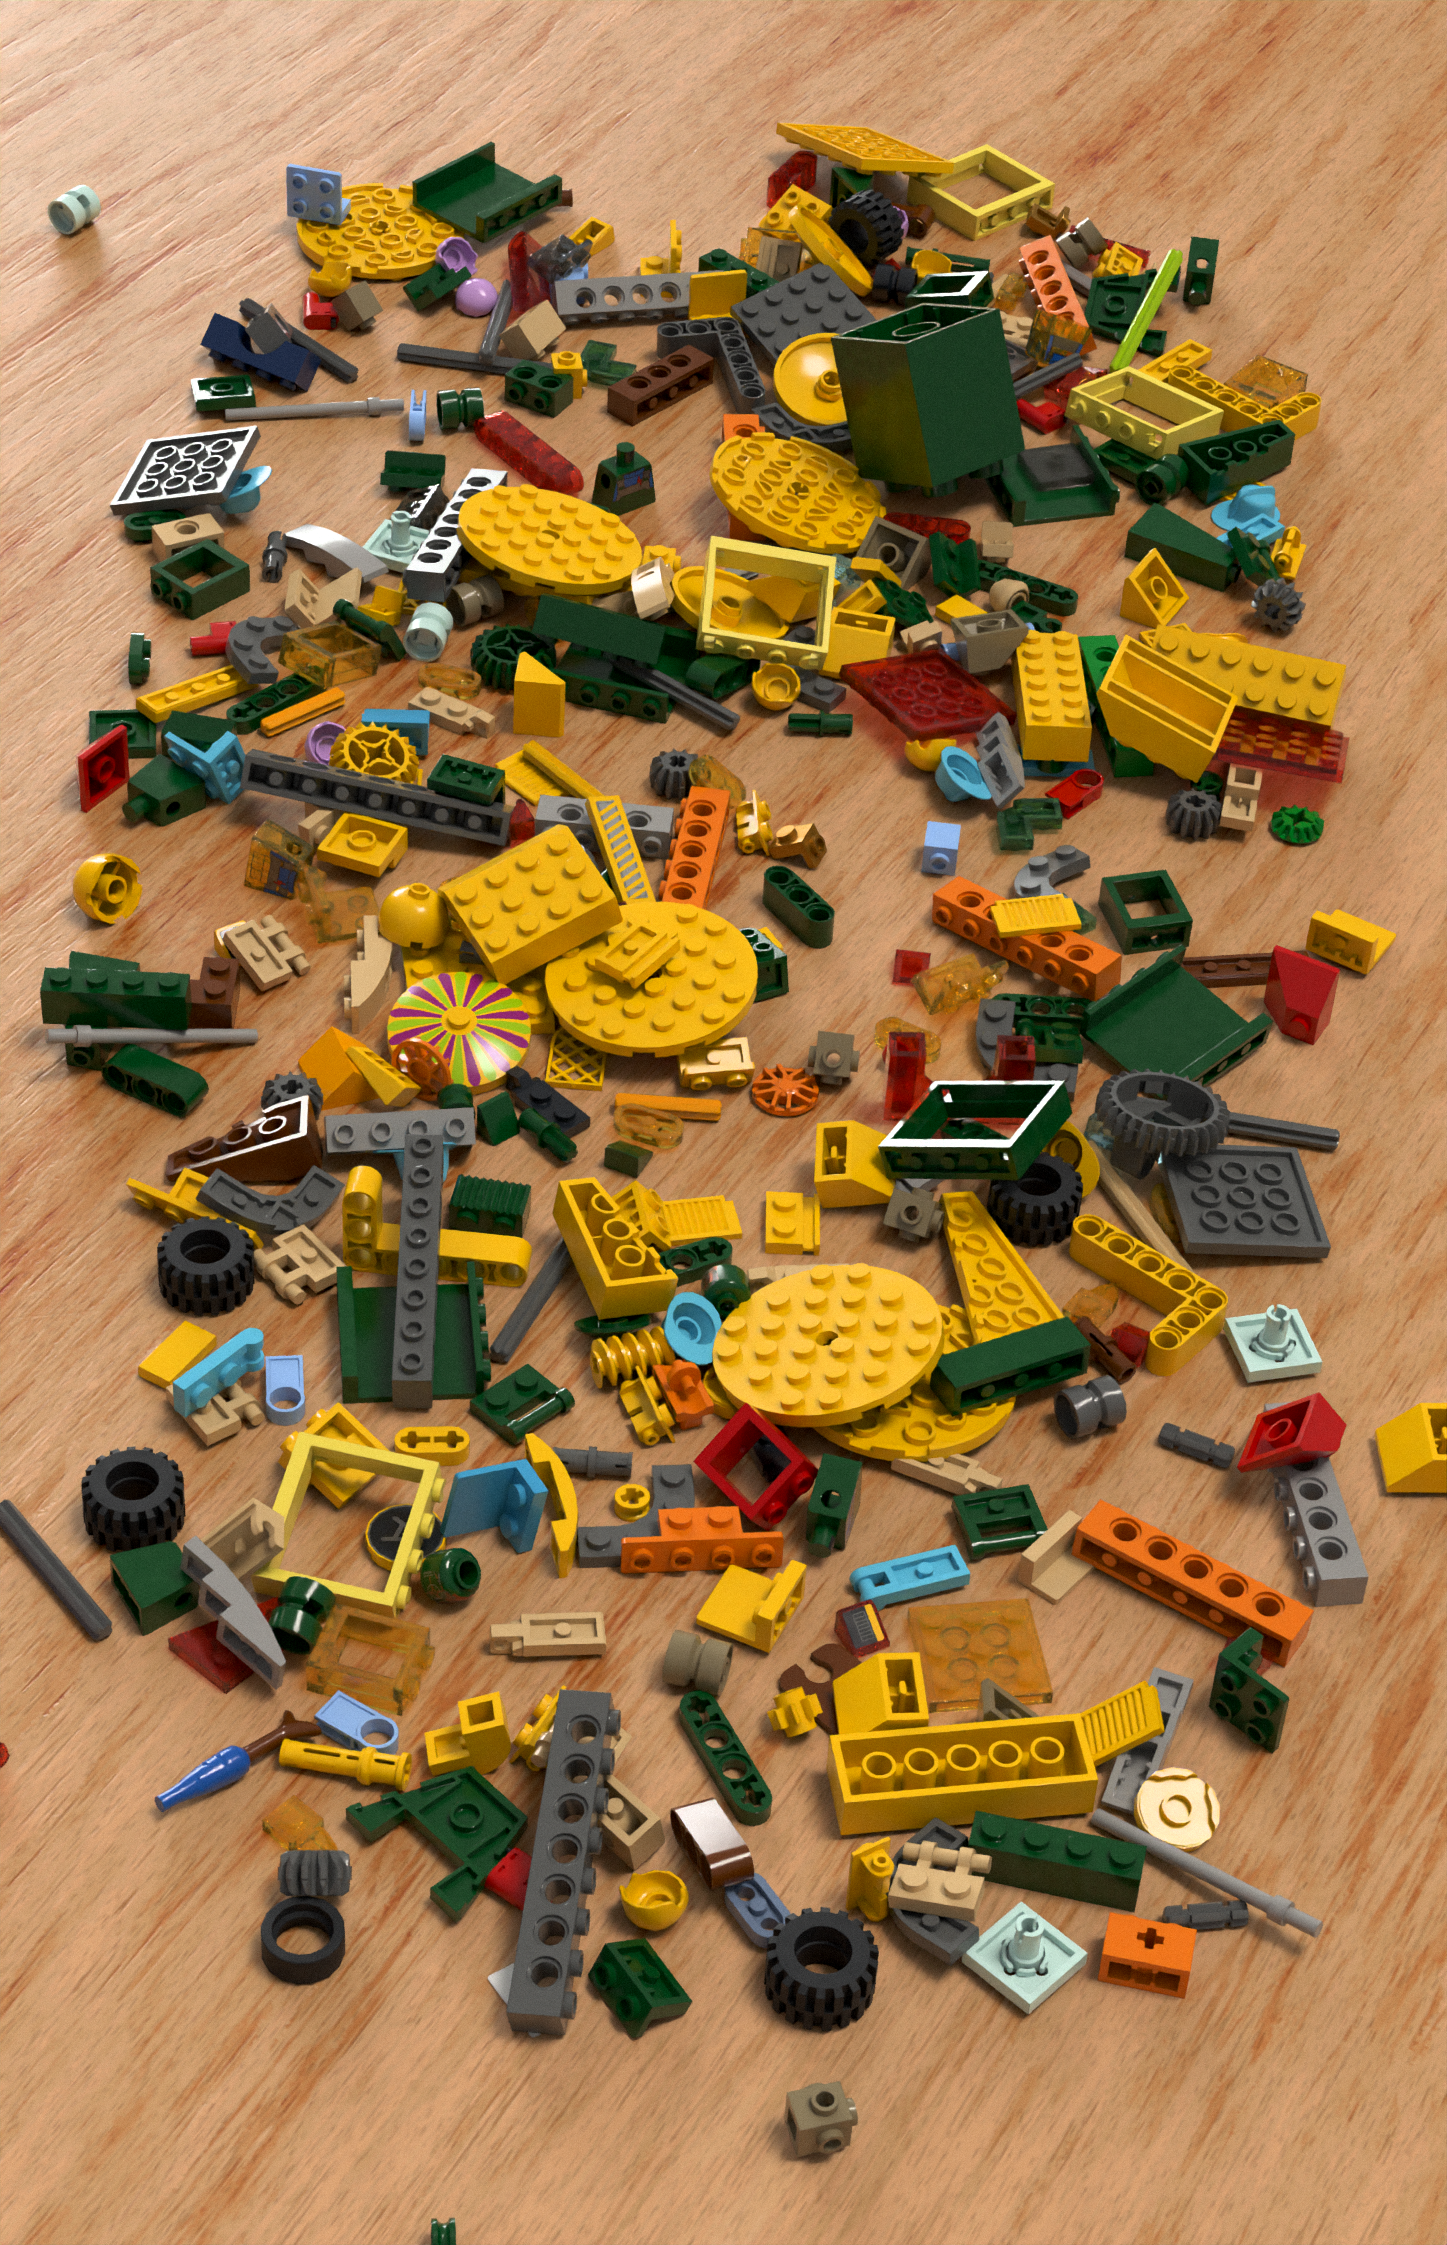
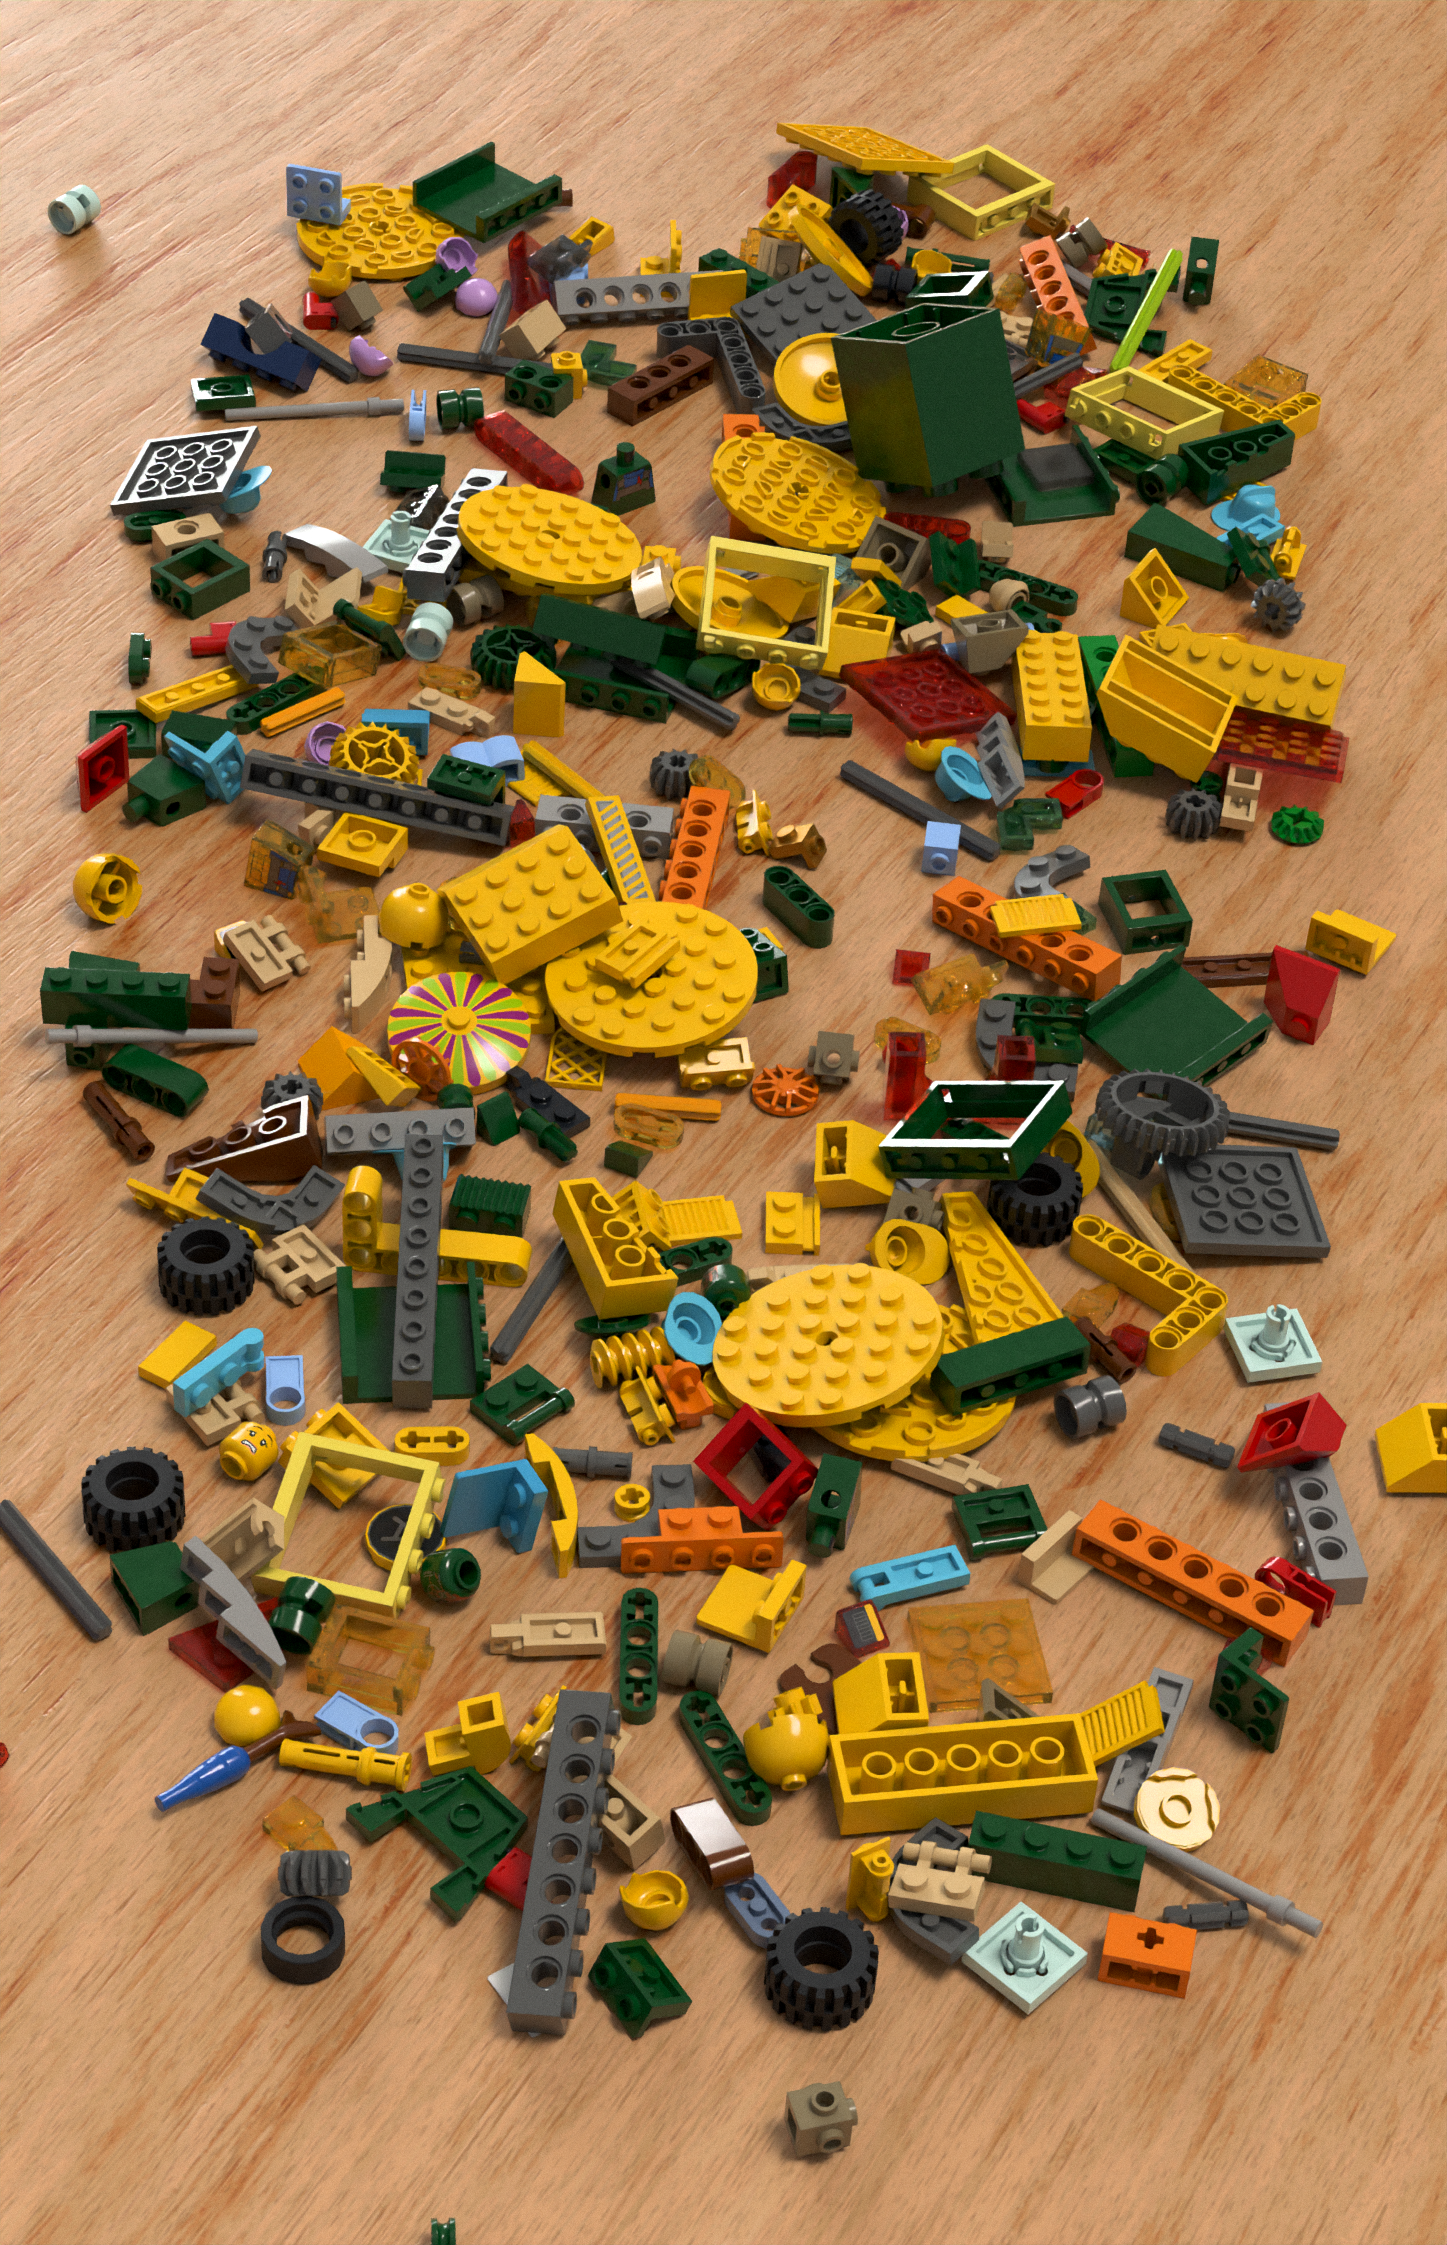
none -> reddish brown pin [83,1081,155,1161]
none -> yellow hair [214,1685,281,1747]
none -> yellow head [219,1422,279,1481]
none -> lavender hair [349,335,393,377]
none -> light blue brick [450,735,525,786]
none -> dark green beam [619,1588,658,1725]
none -> yellow cylinder [743,1713,829,1791]
none -> dark grey axle [840,760,1001,861]
none -> yellow piece [865,1219,950,1284]
none -> red piece [1255,1556,1337,1628]

